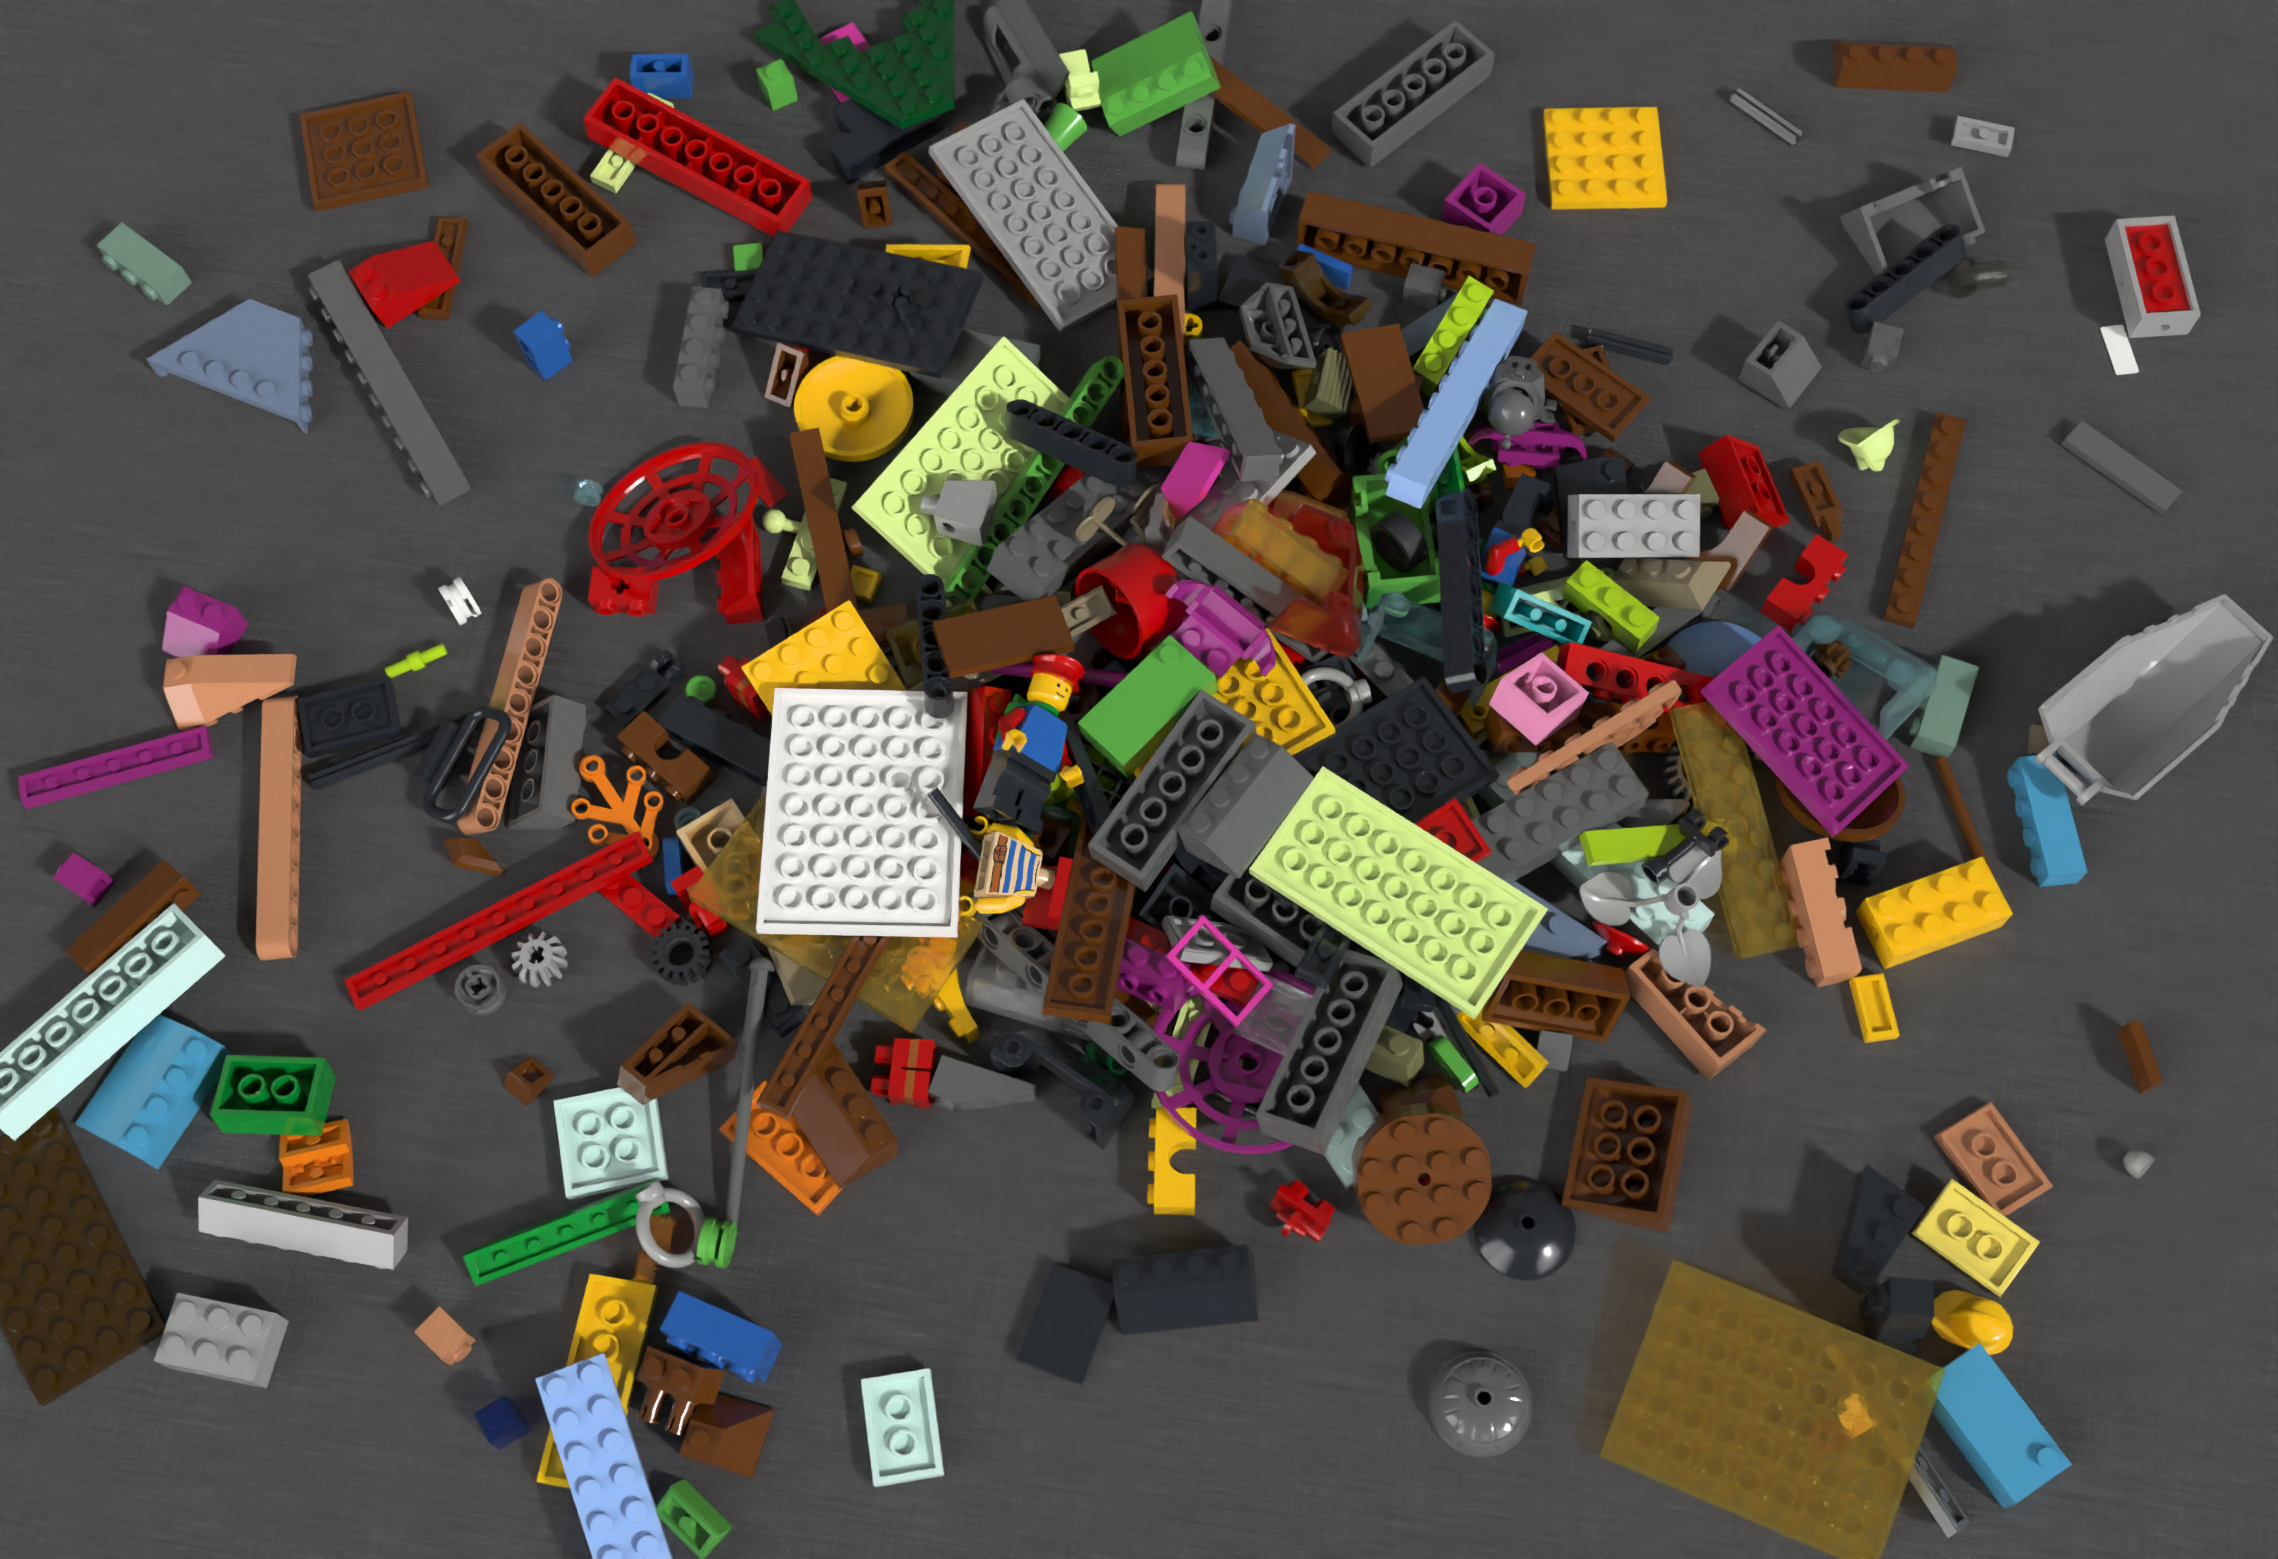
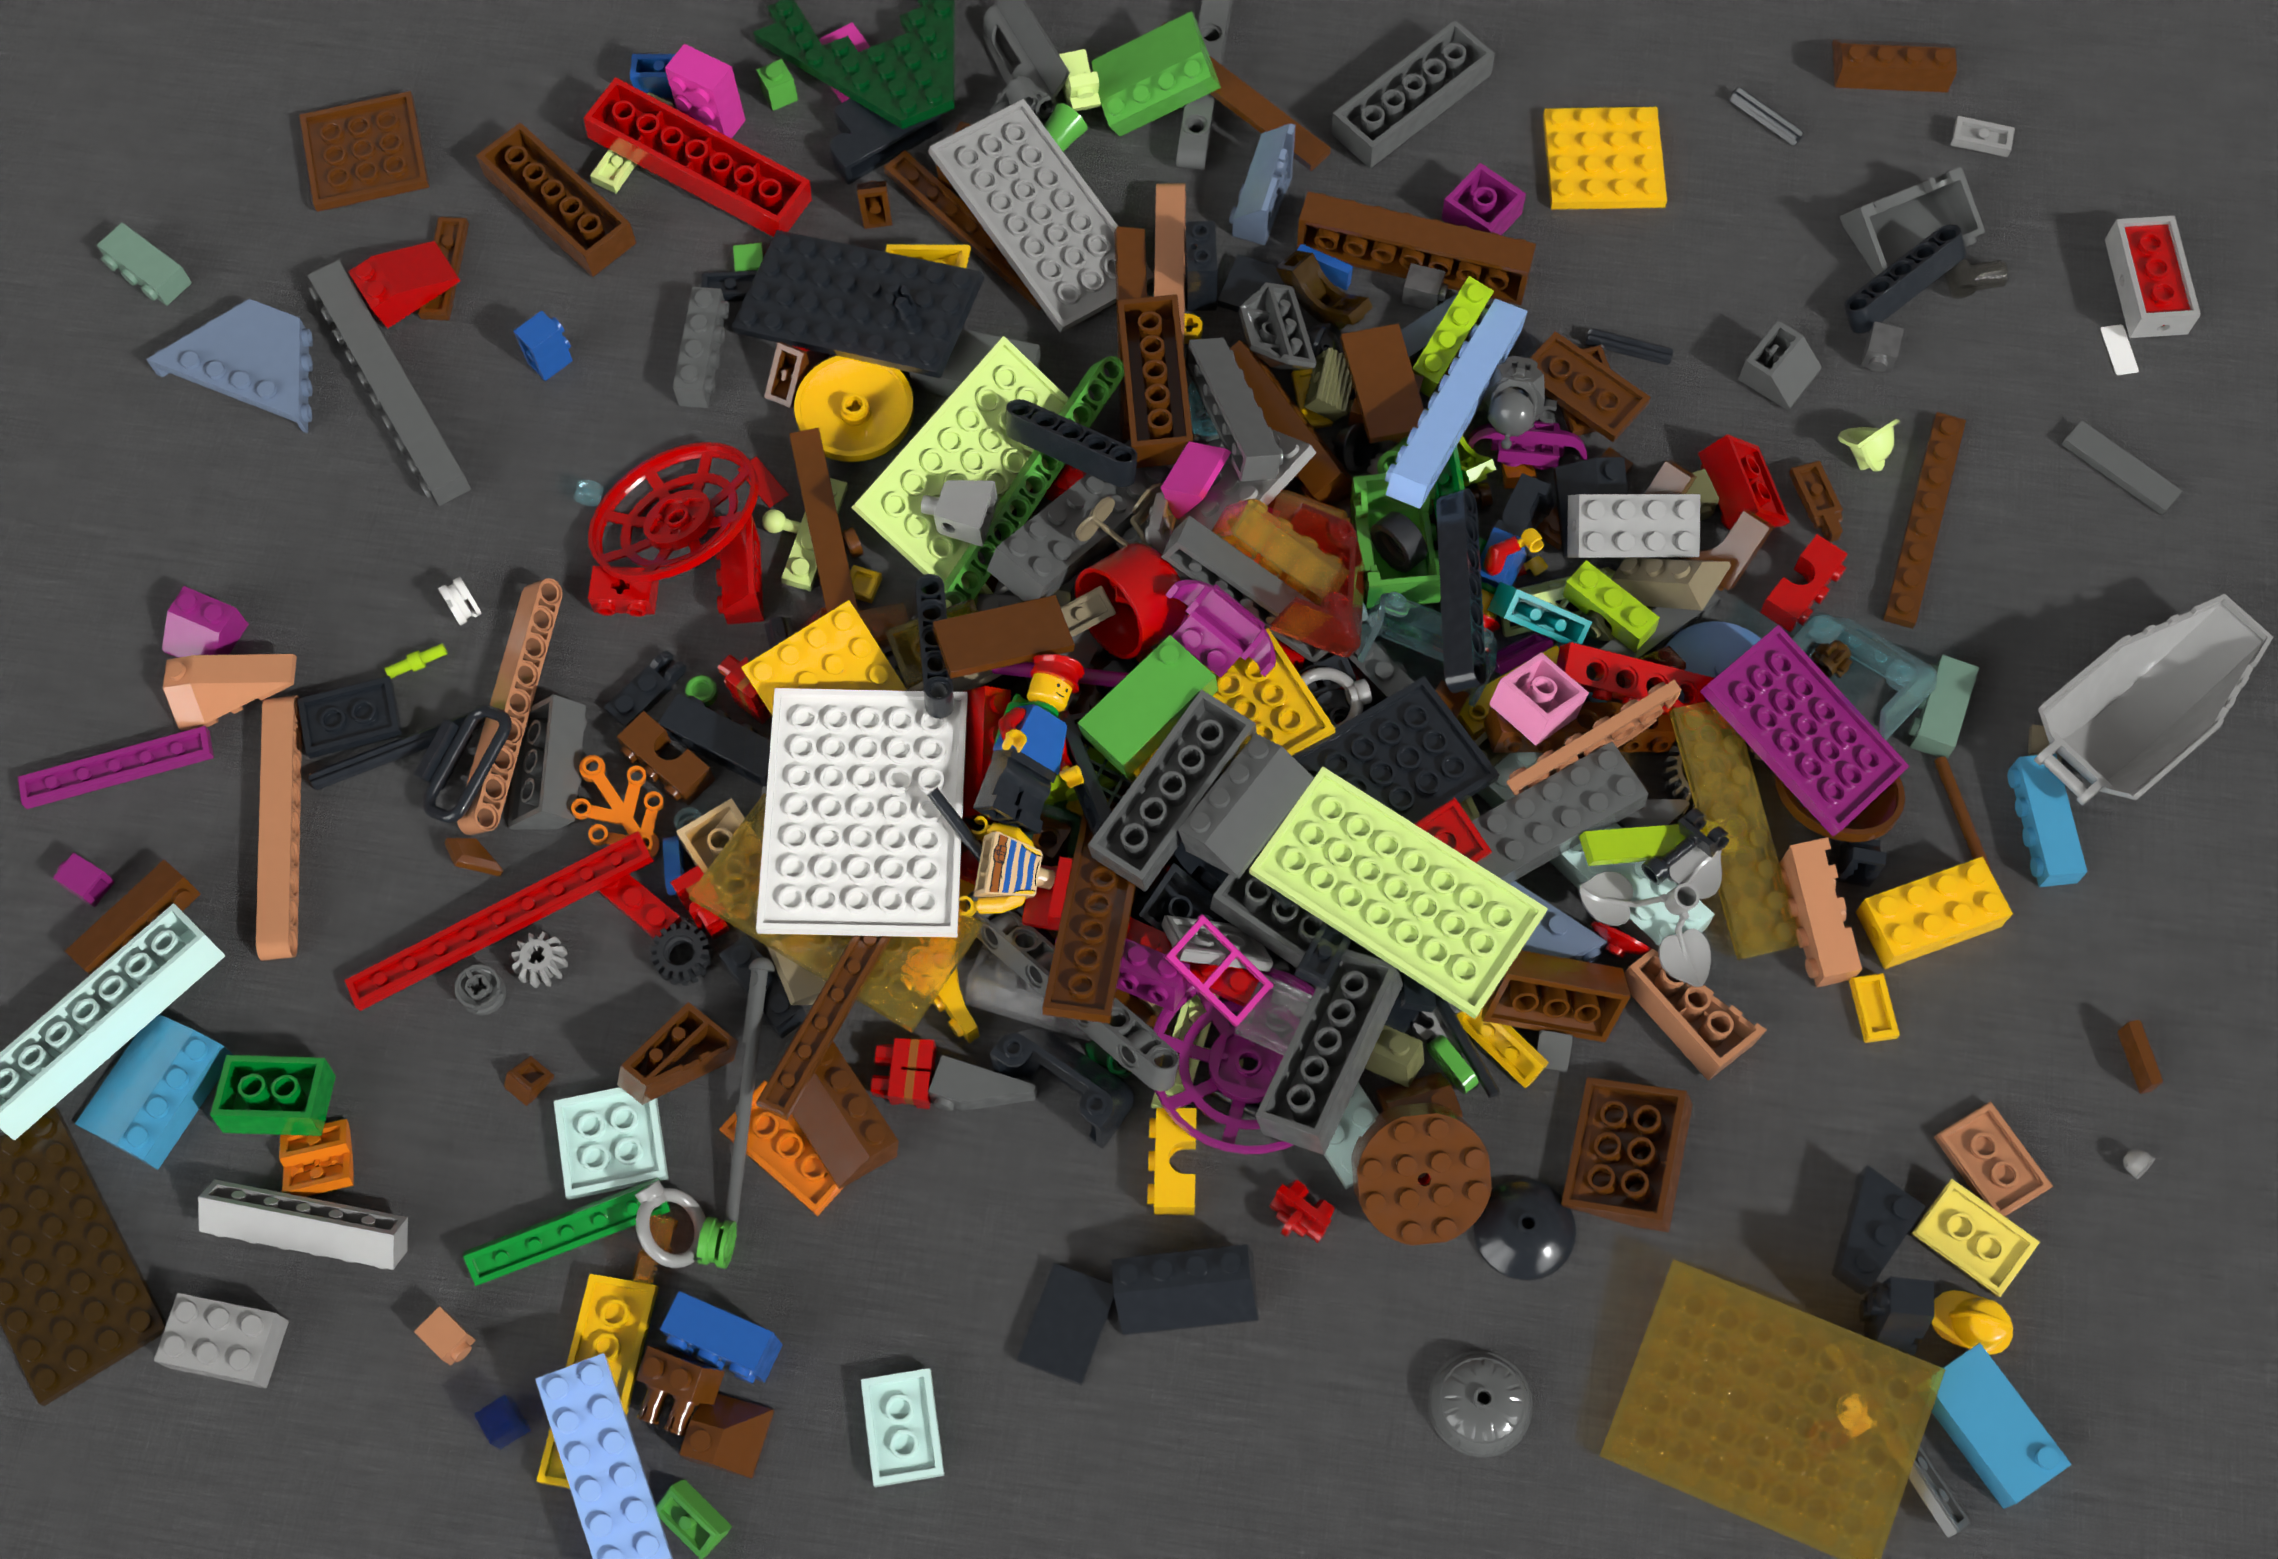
none -> dark pink brick [665,44,745,139]

